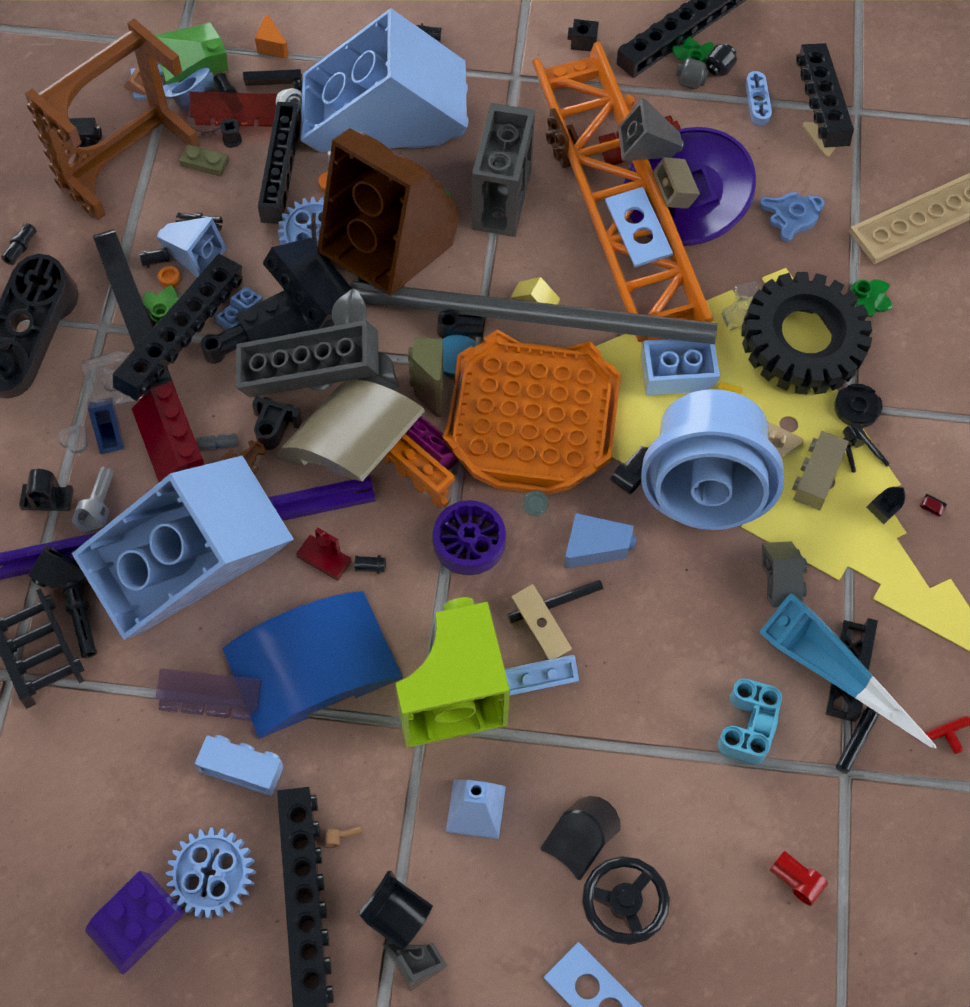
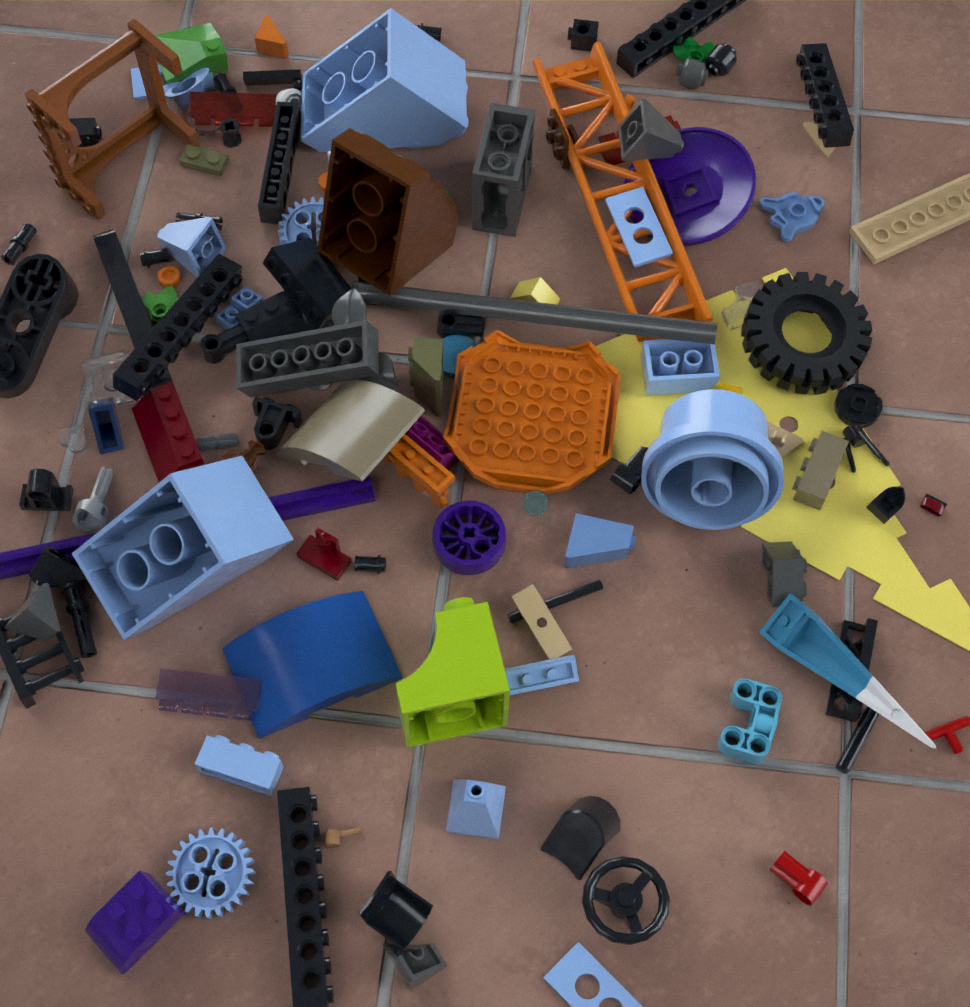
nougat slope [124,66,146,95] -> none
dark tan brick [653,157,700,209] -> none
light blue beam [745,71,772,126] -> none
green plate [850,279,893,317] -> none
none -> dark grey slope [4,583,61,641]

